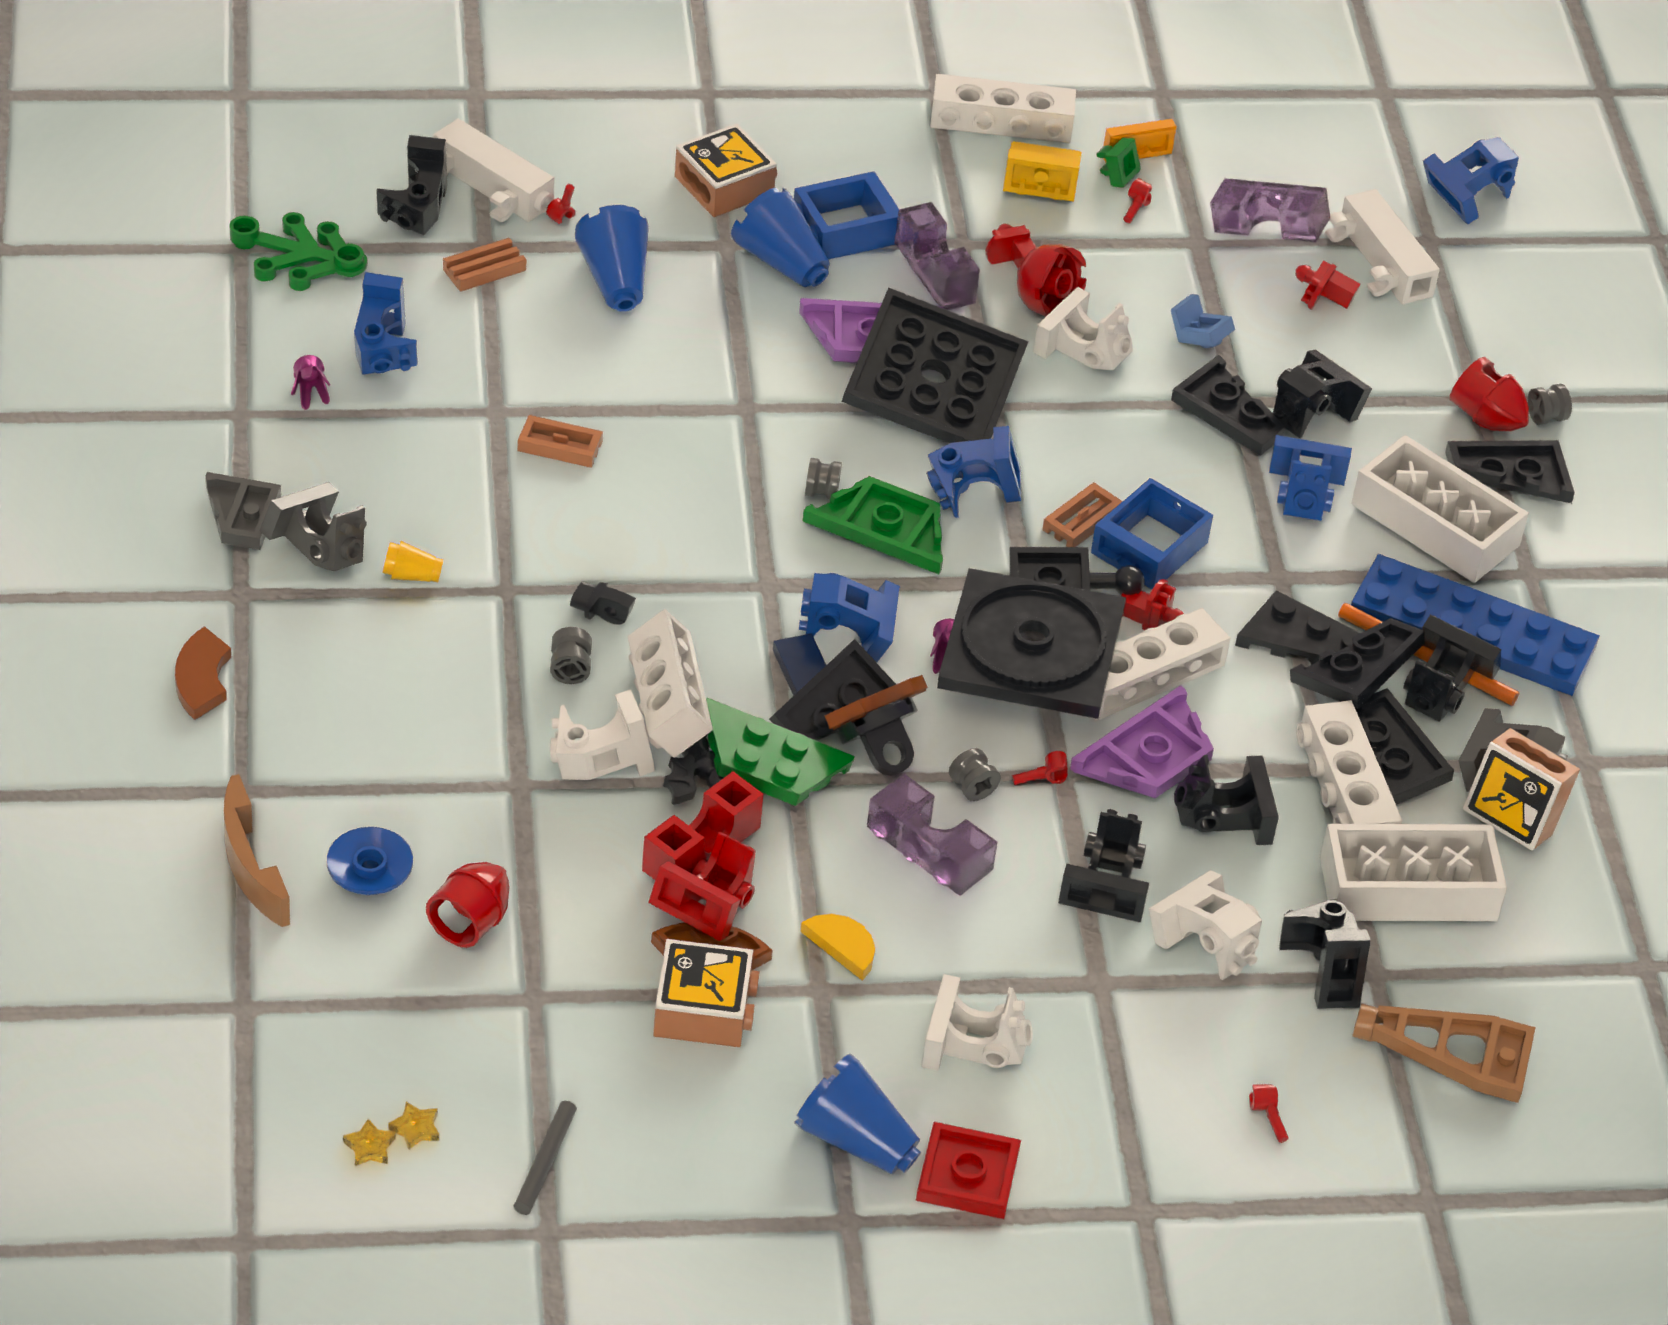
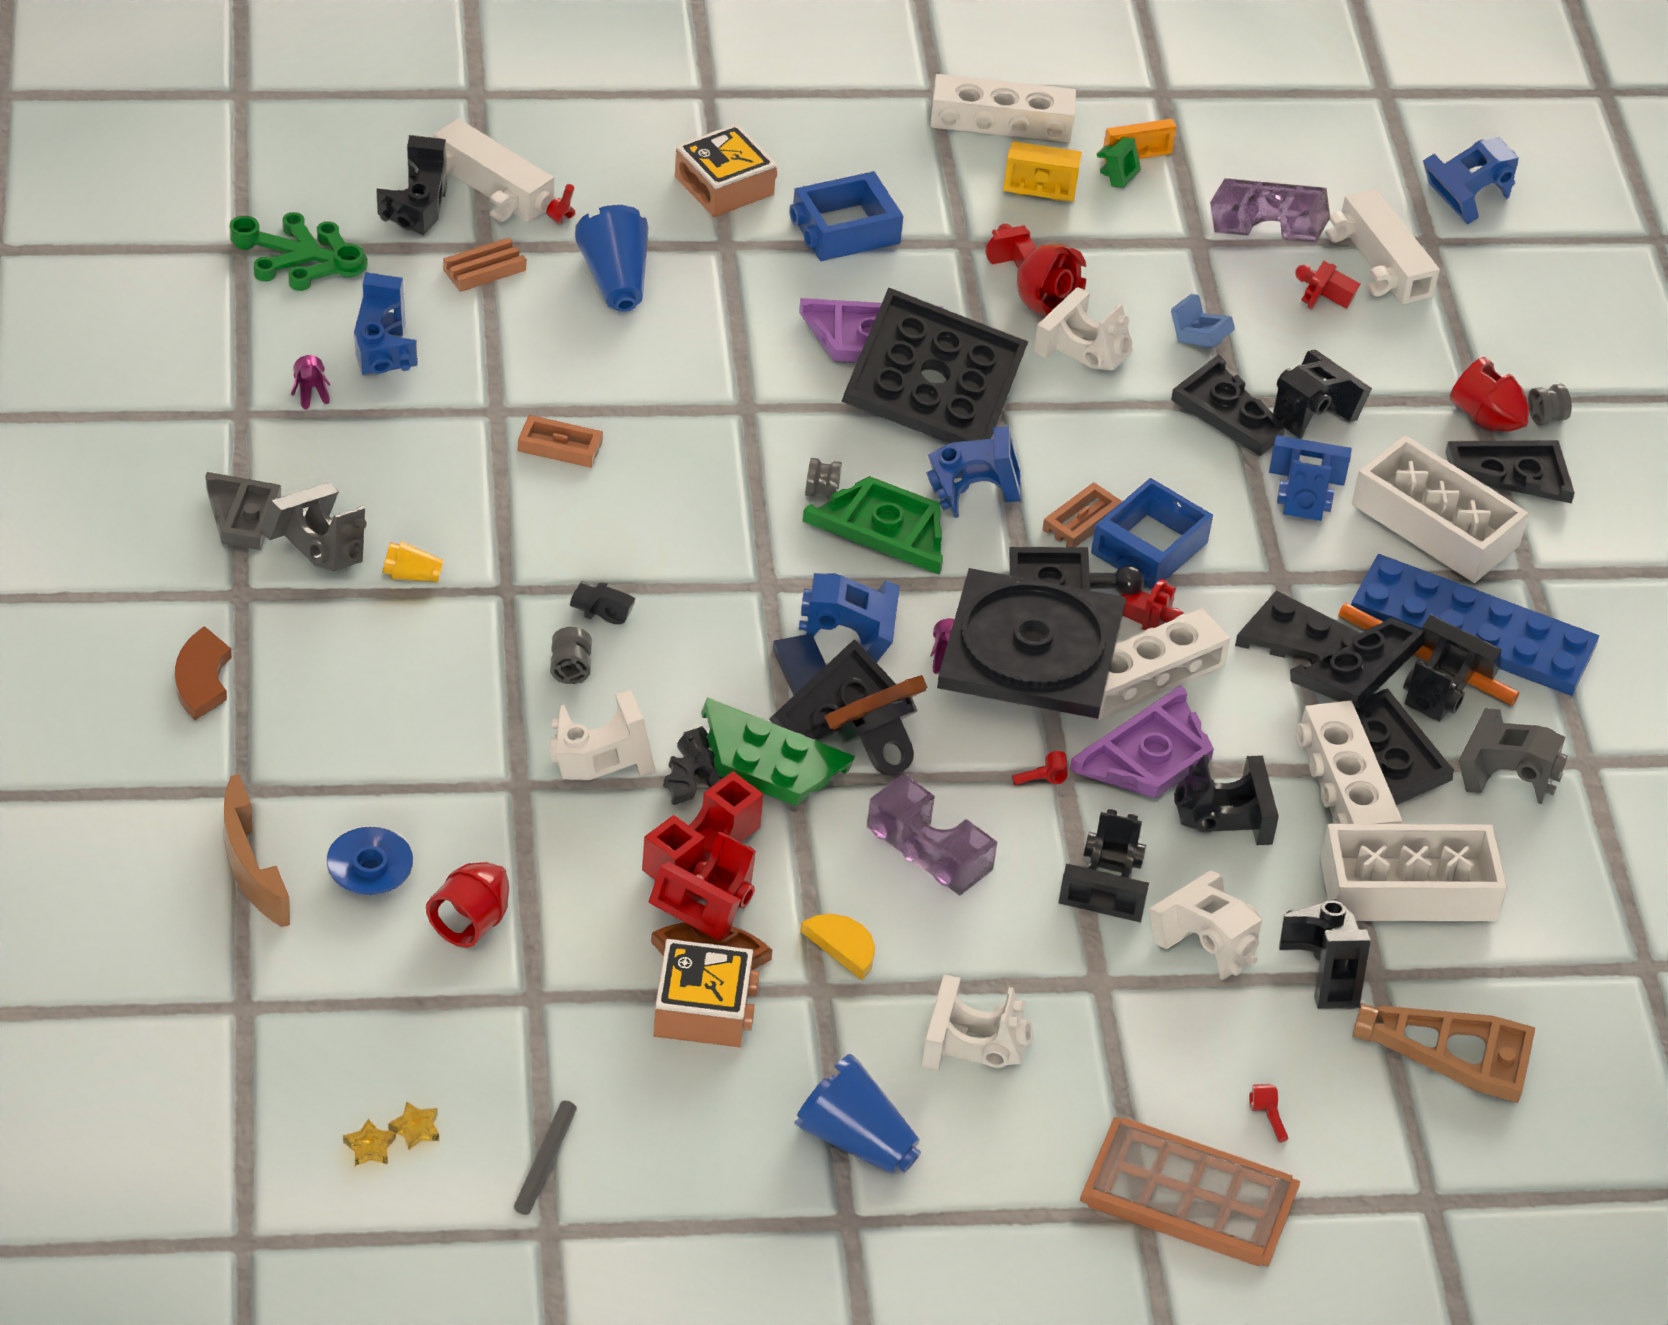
white brick [627,609,713,758] -> none
blue cone [731,187,830,287] -> none
clear purple arch [895,202,980,310] -> none
red tile [916,1121,1021,1219] -> none
dark grey wheel [949,748,1001,801] -> none
red hand [1123,178,1152,223] -> none
piece [1463,728,1580,851] -> none
none -> clear piece [1080,1117,1301,1267]

